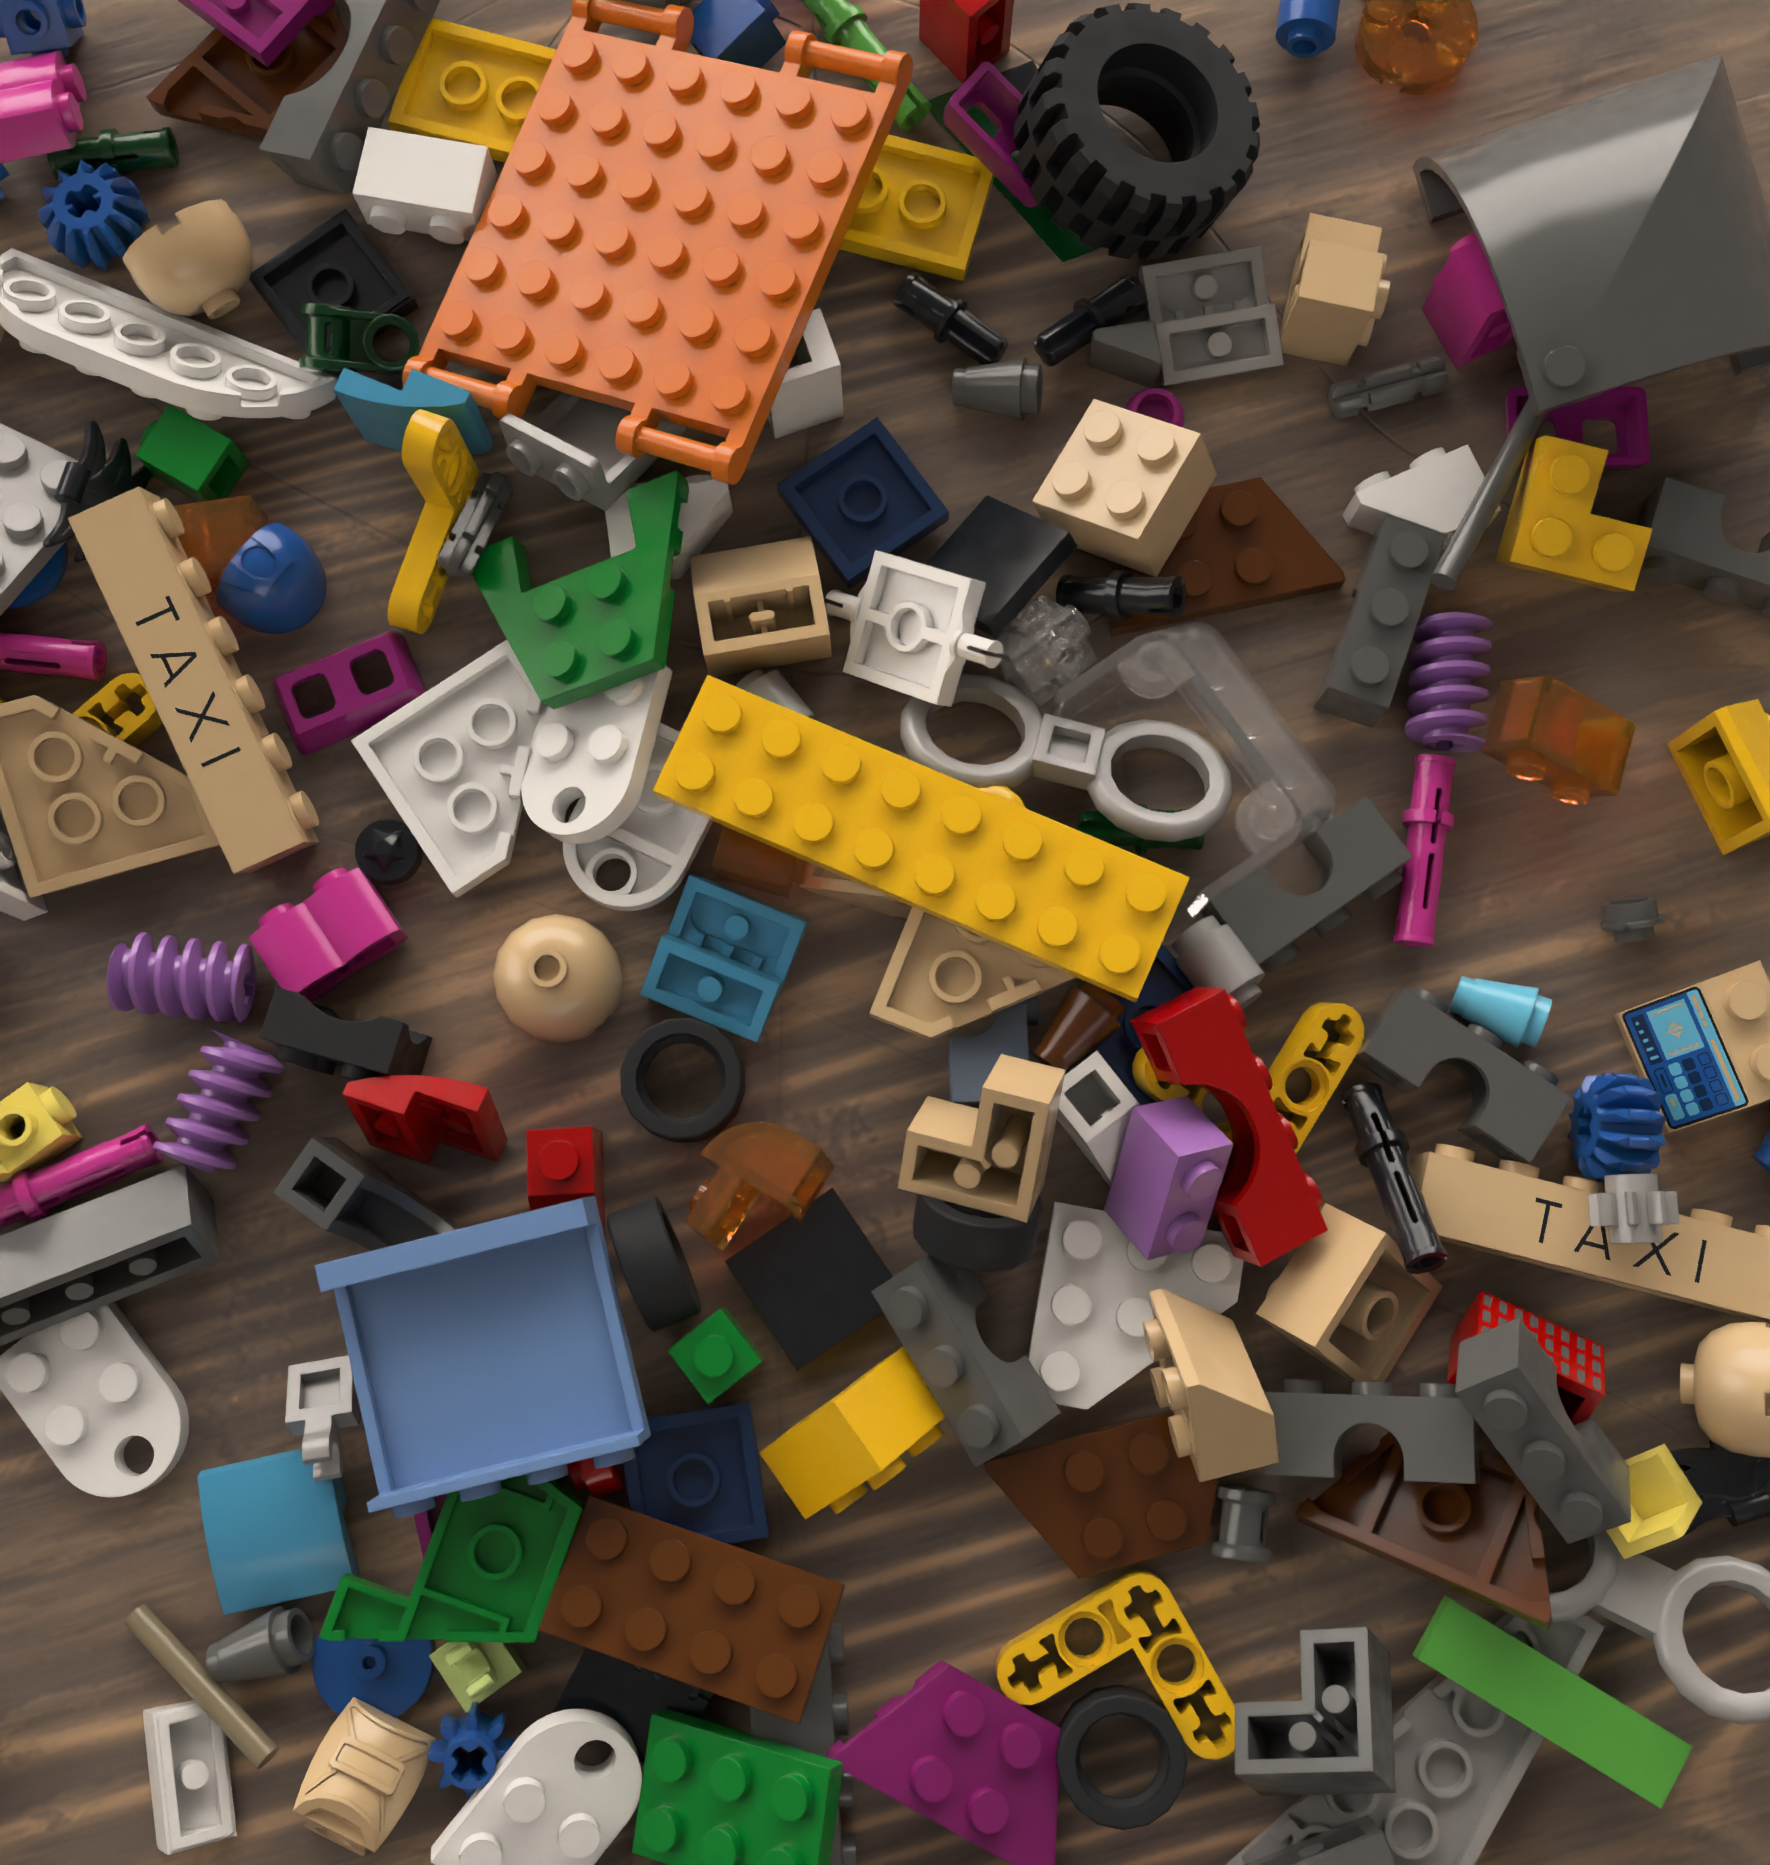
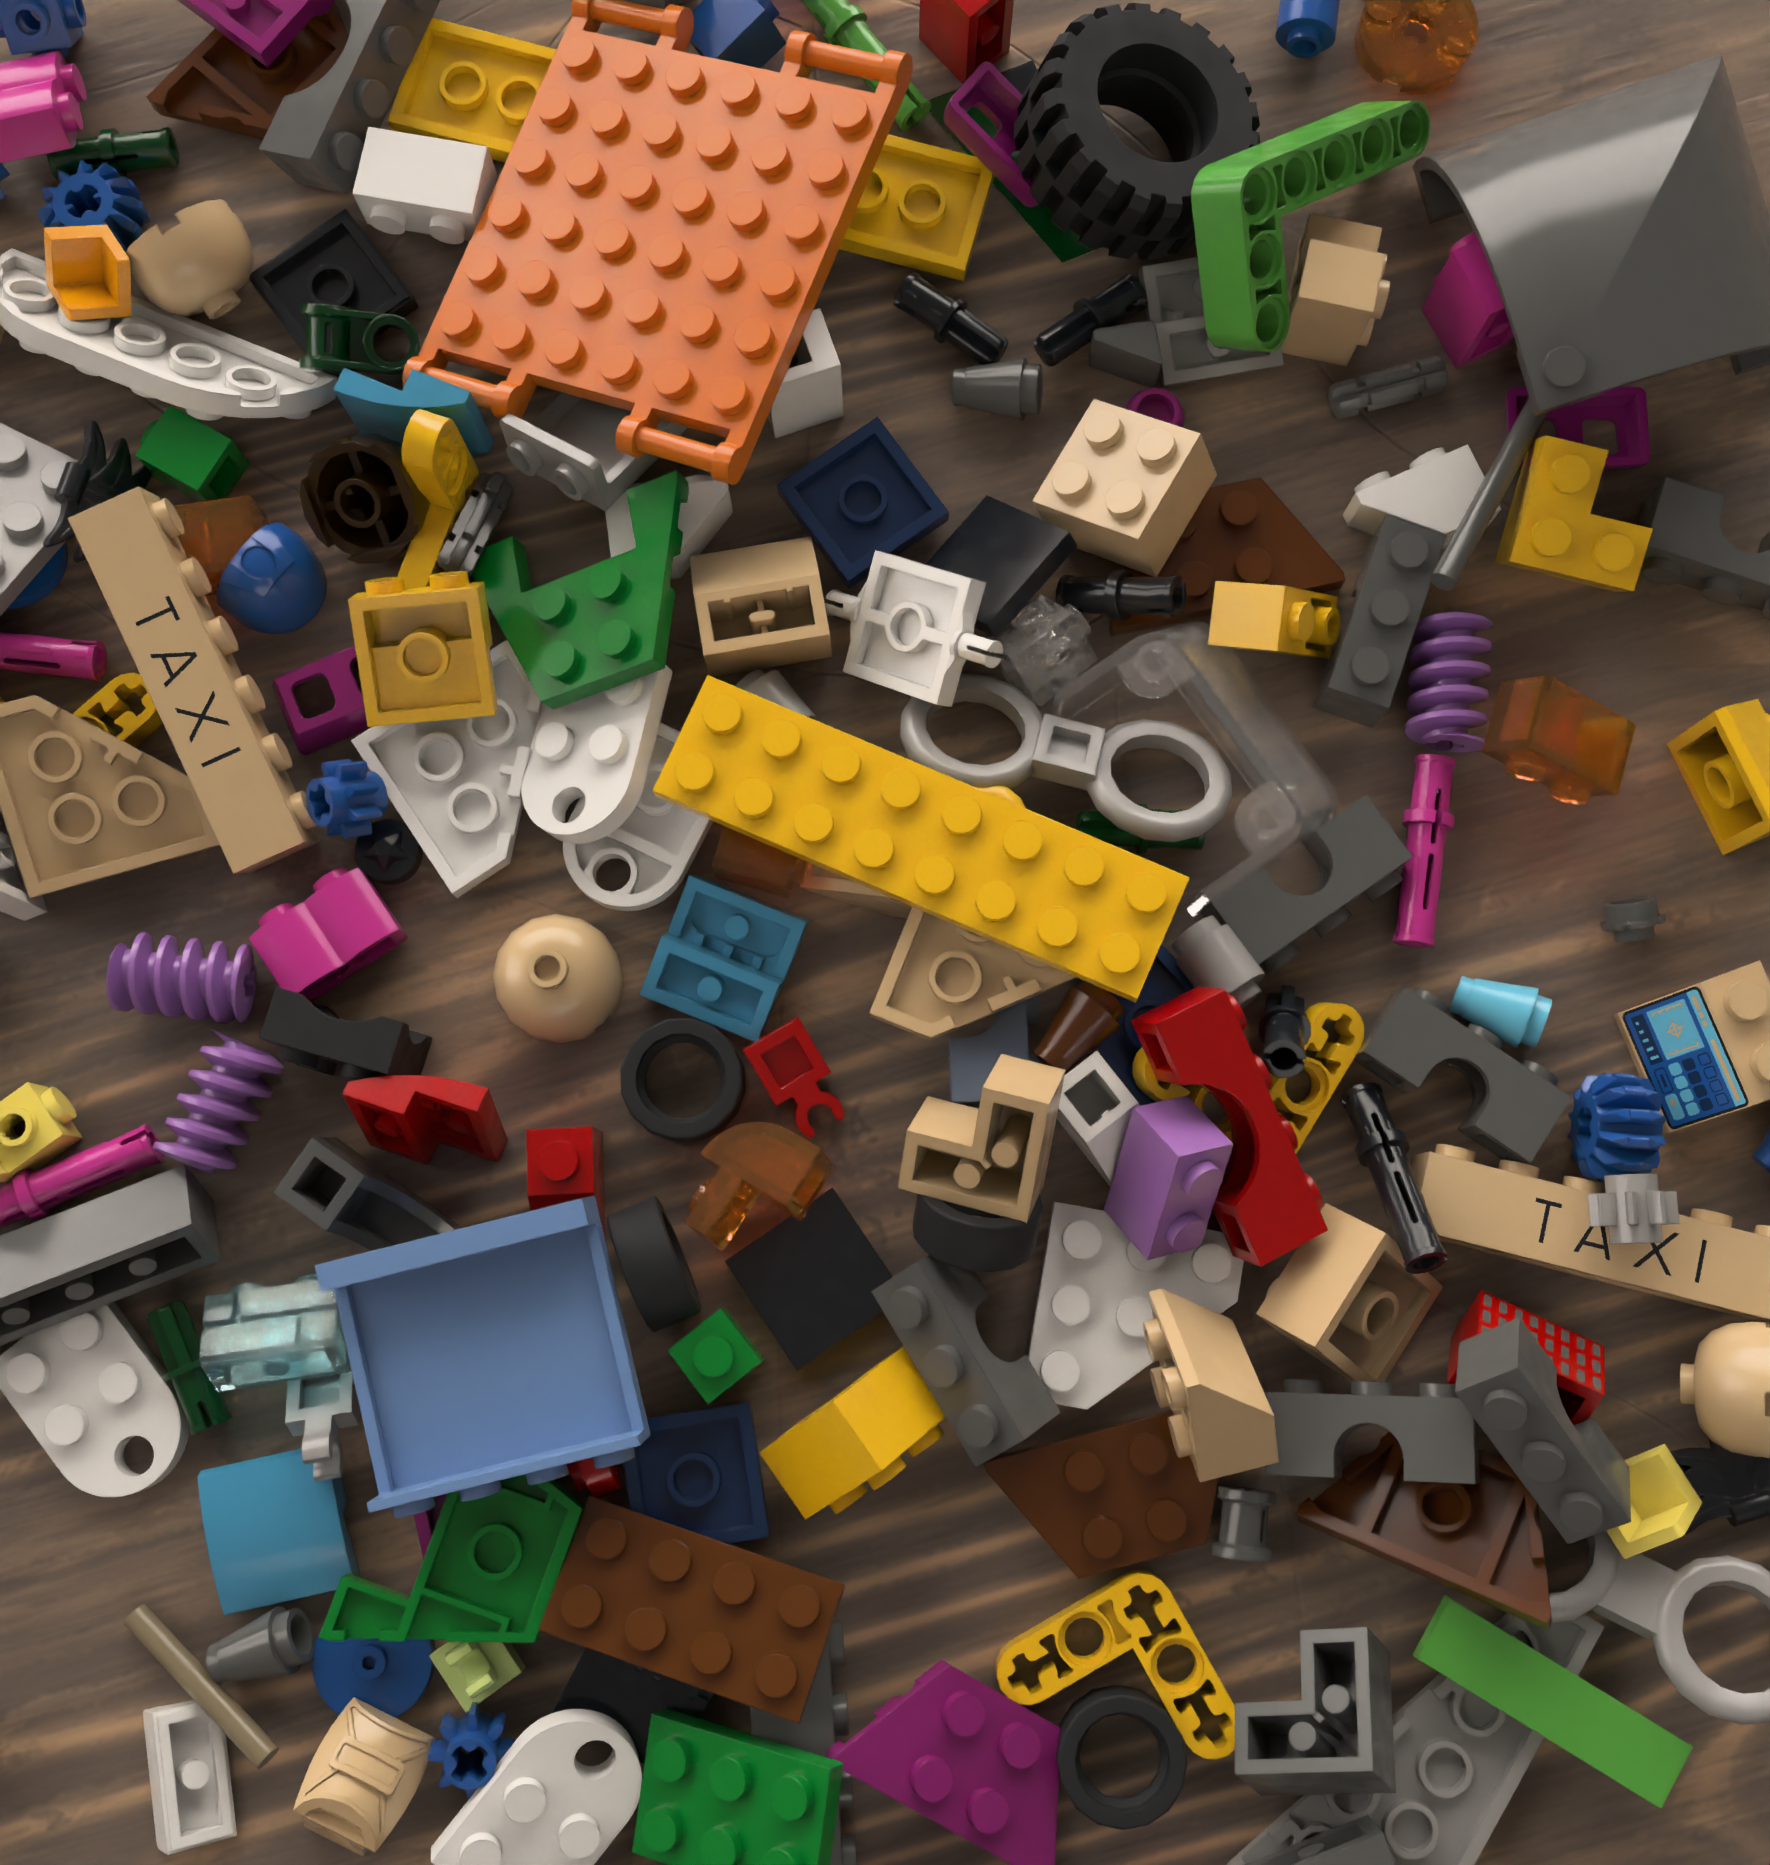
none -> light orange panel [44,225,132,321]
none -> dark green axle [147,1300,233,1435]
none -> clear light blue brick [199,1273,352,1392]
none -> dark brown cylinder [299,433,431,564]
none -> blue gear [306,759,388,839]
none -> yellow plate [348,571,498,727]
none -> red plate [743,1016,844,1139]
none -> bright green beam [1191,100,1431,352]
none -> yellow slope [1208,581,1341,659]
none -> black axle [1259,985,1311,1078]

